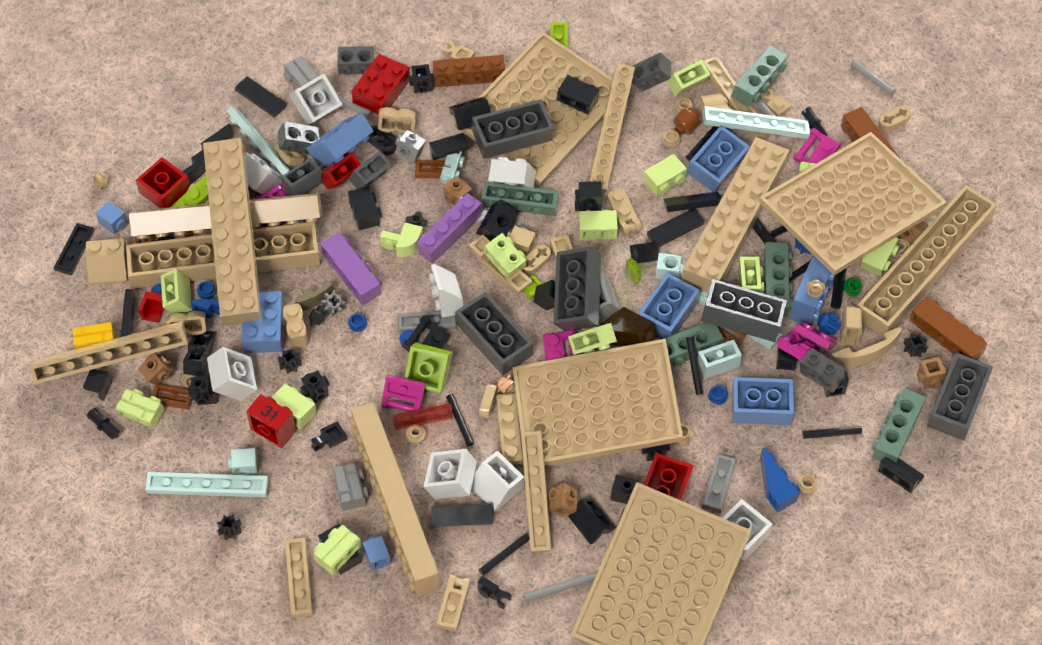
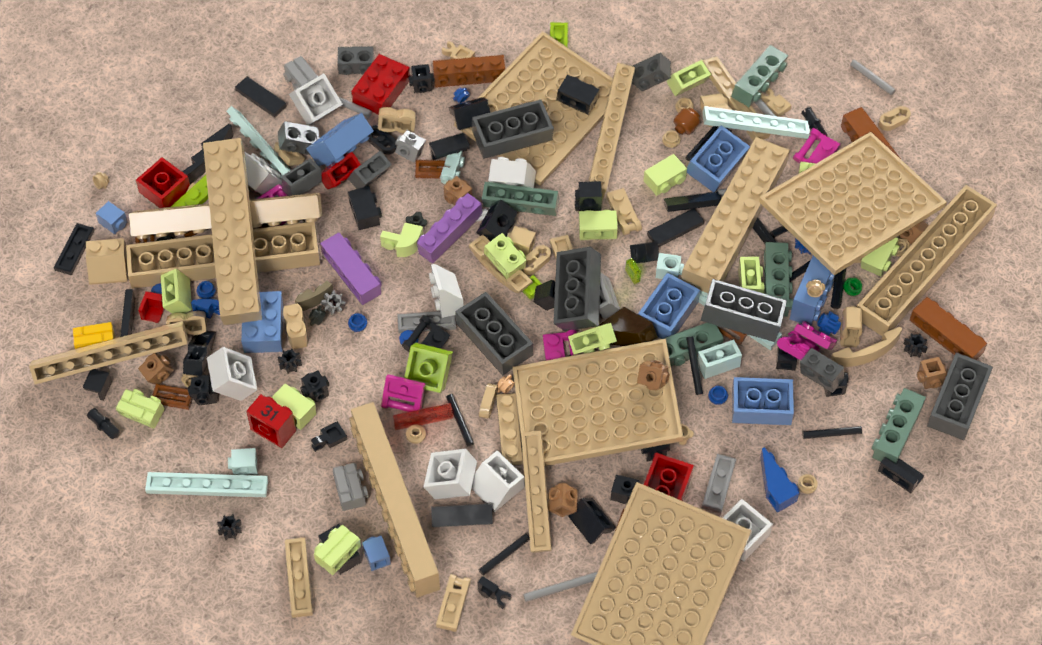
none -> blue plate [453,88,470,104]
none -> medium nougat brick [637,360,670,391]

